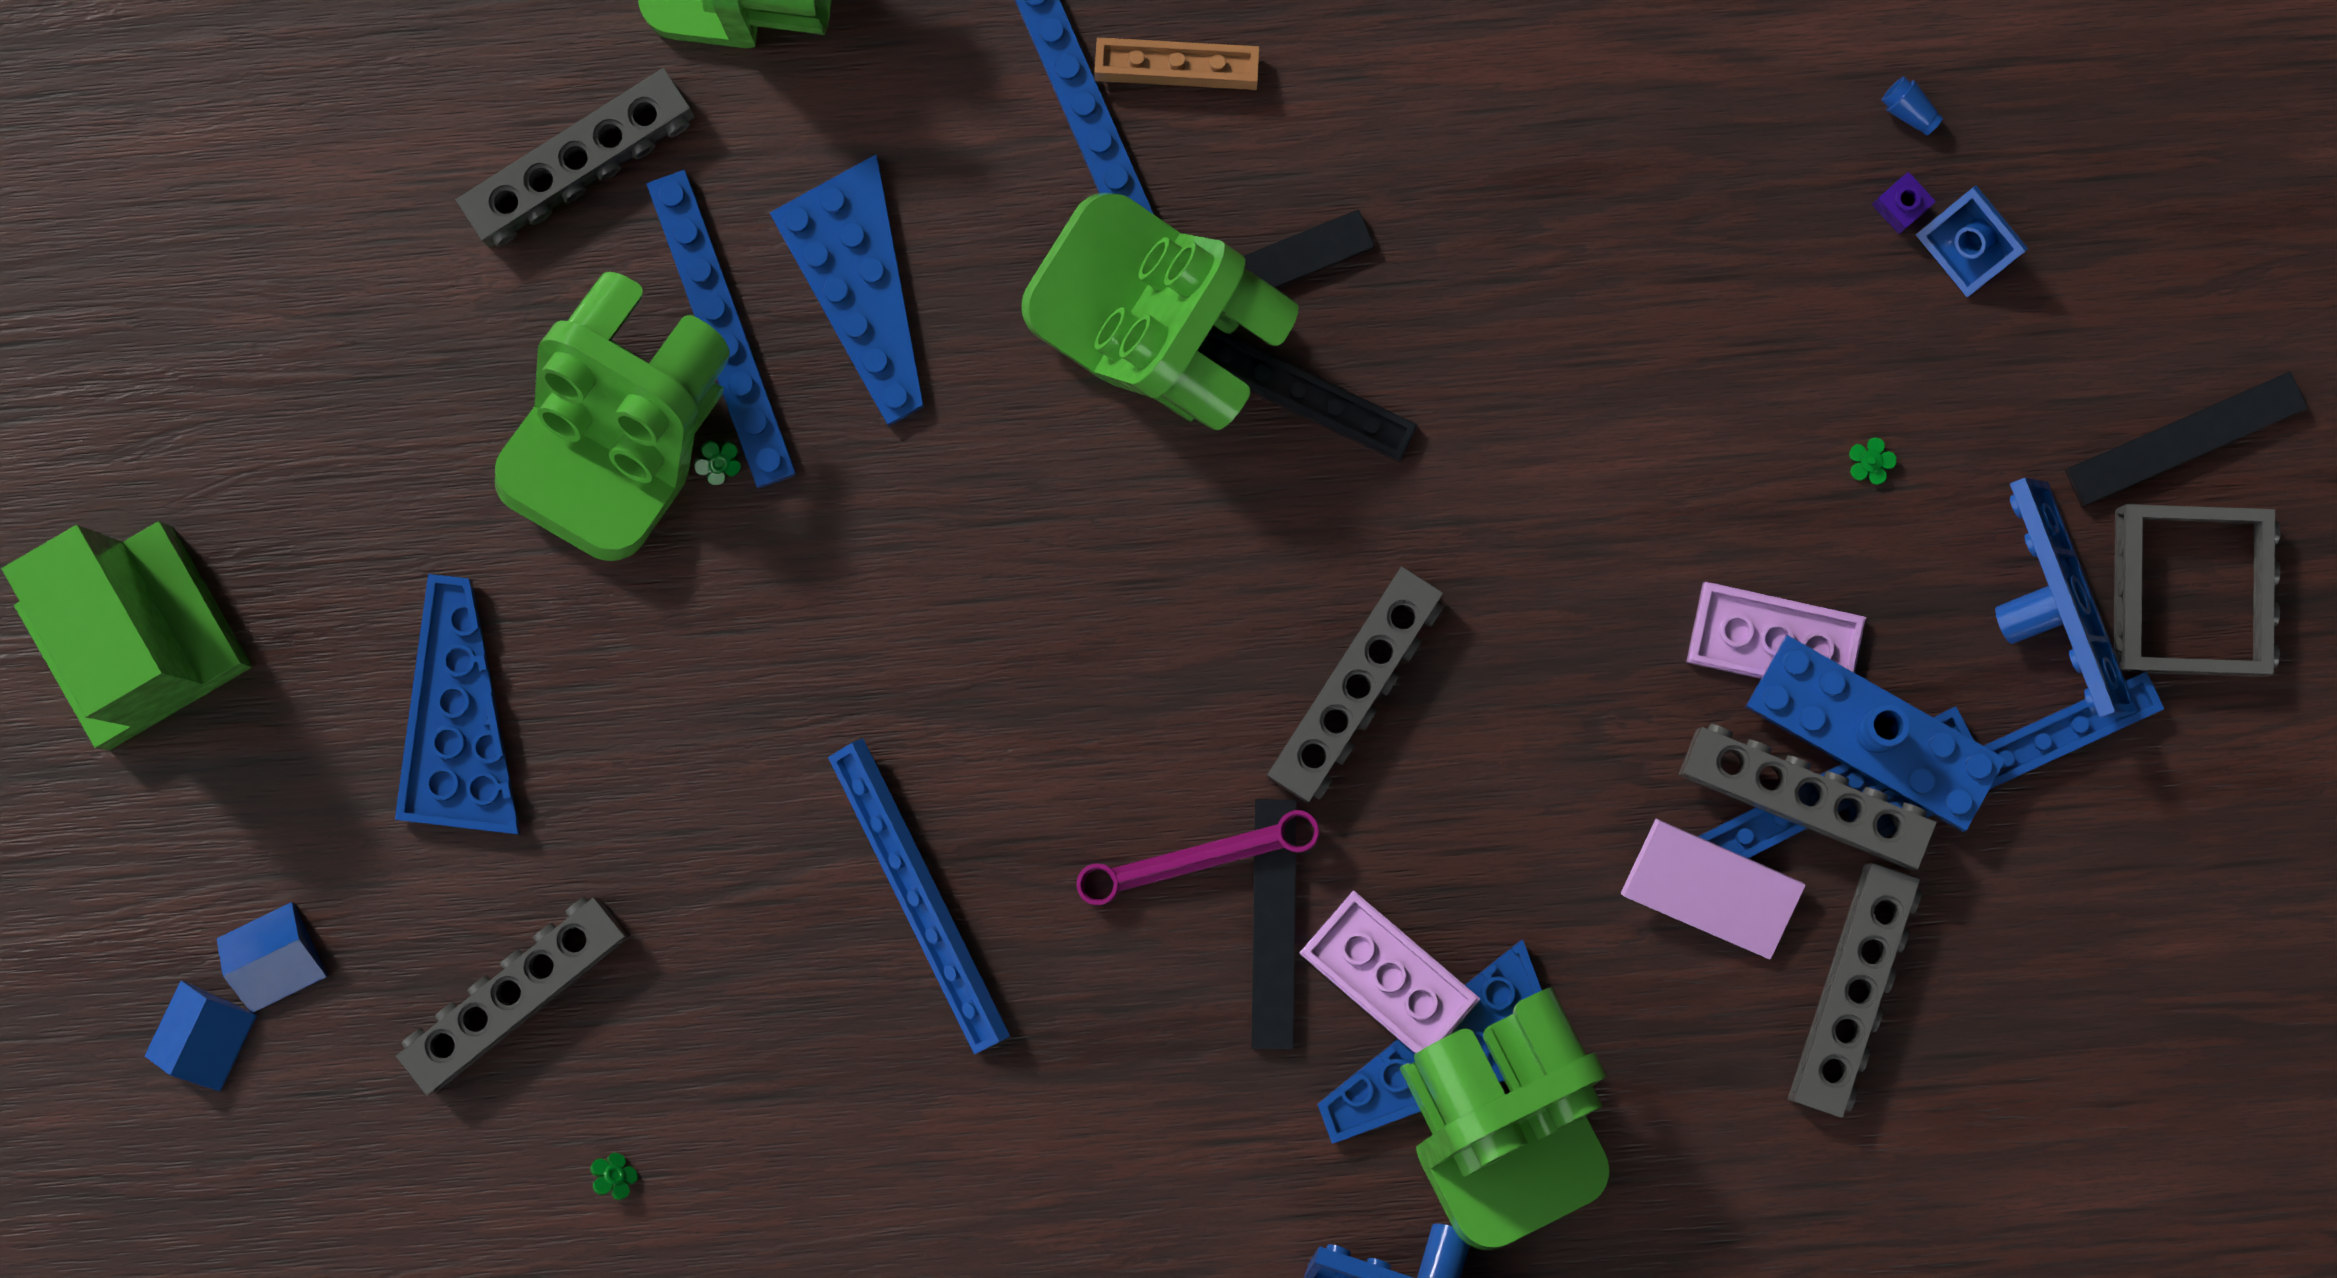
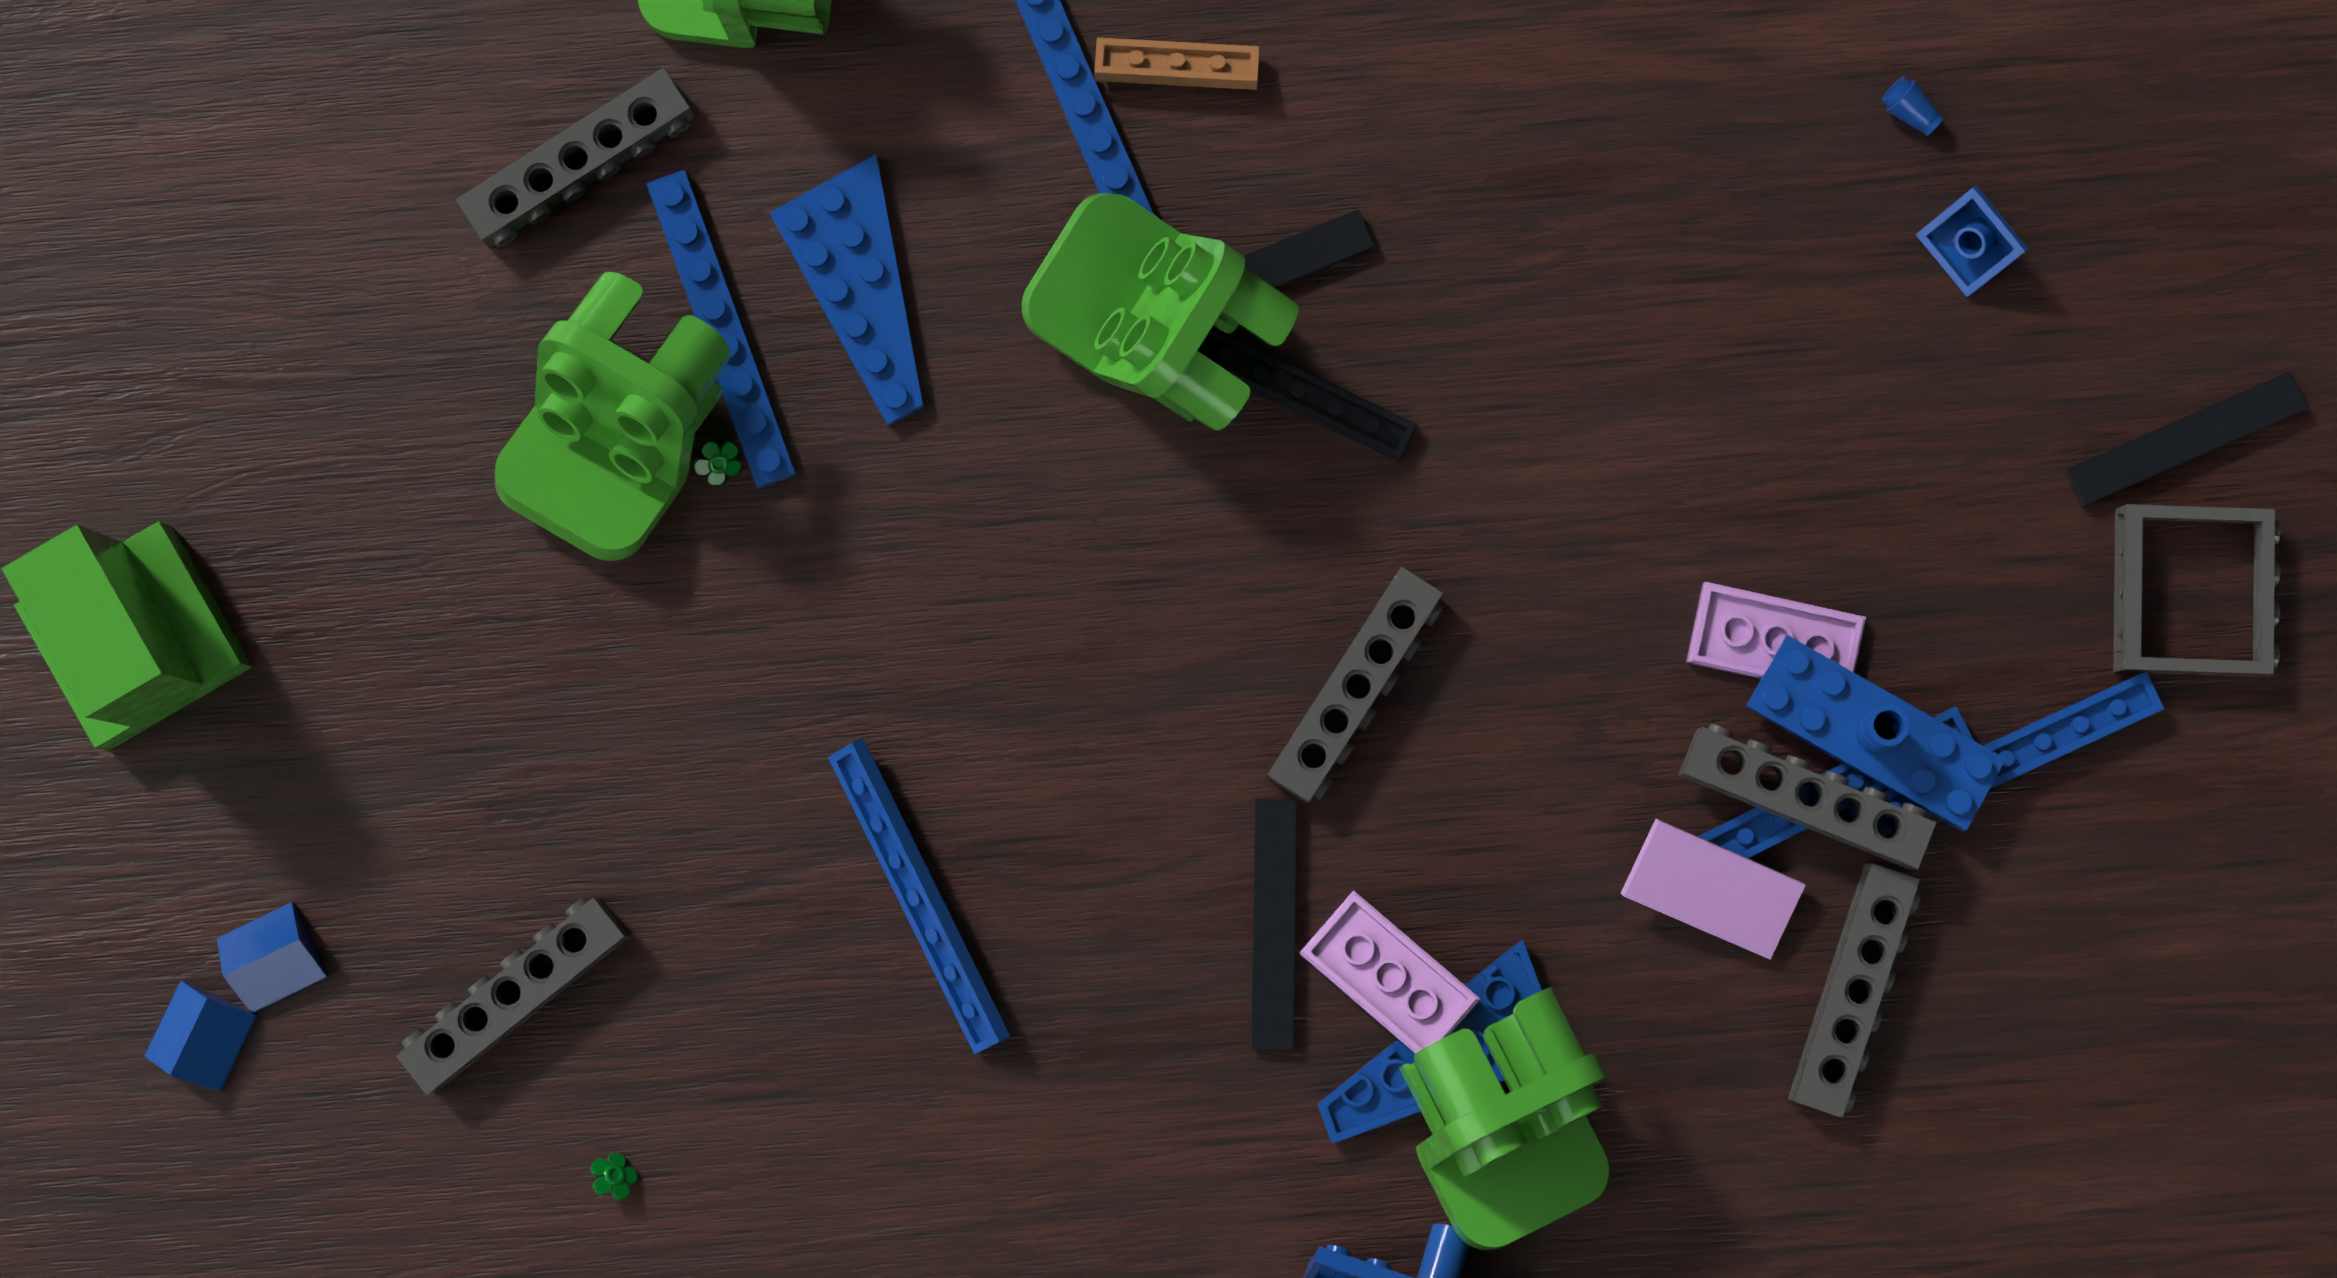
blue wing [395,574,521,835] -> none
magenta piece [1076,810,1320,905] -> none
green plant [1849,437,1896,485] -> none
dark purple plate [1872,172,1936,234] -> none
blue plate [1995,477,2137,718] -> none

